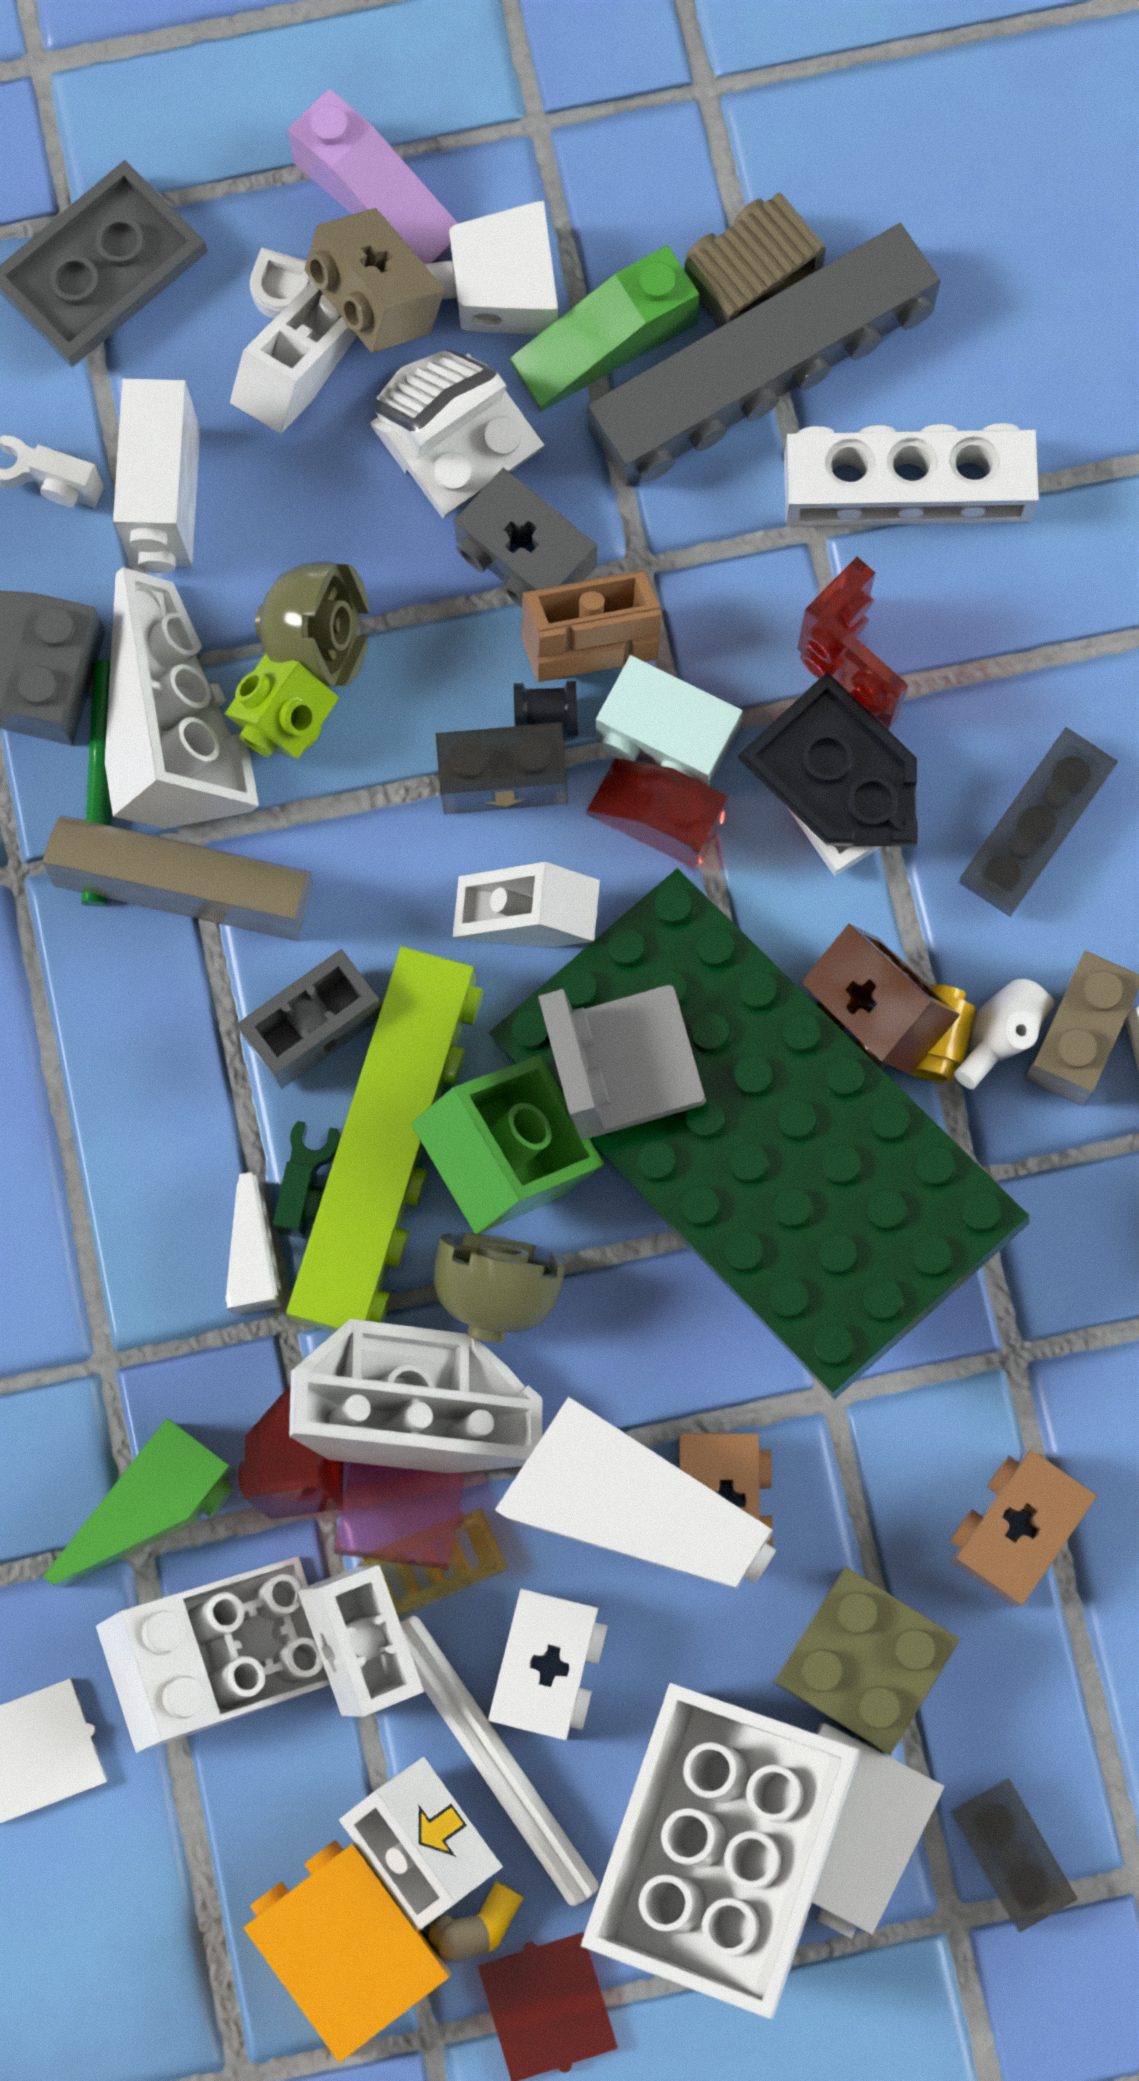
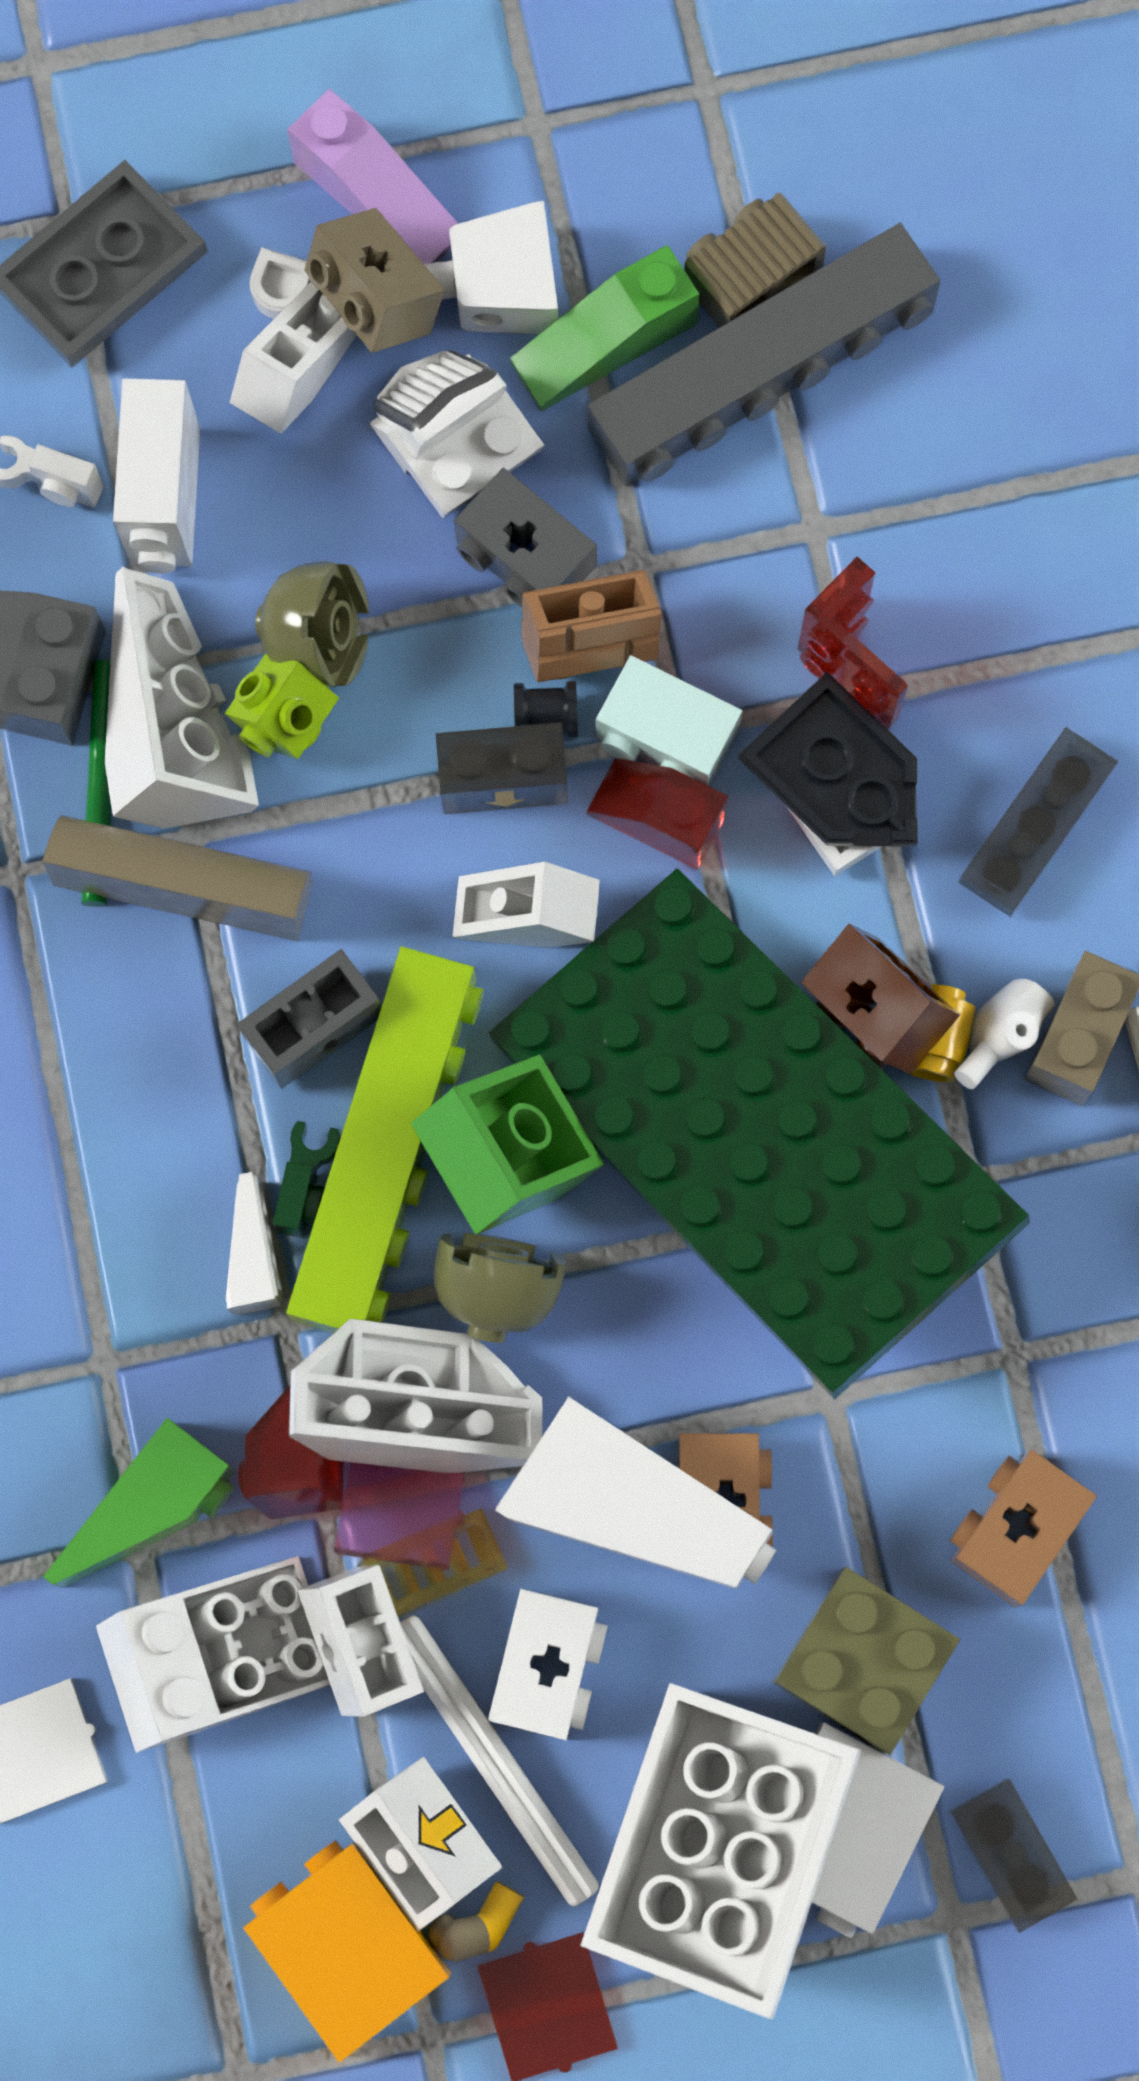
light grey bracket [538,985,706,1140] -> none
white brick [784,423,1039,526] -> none

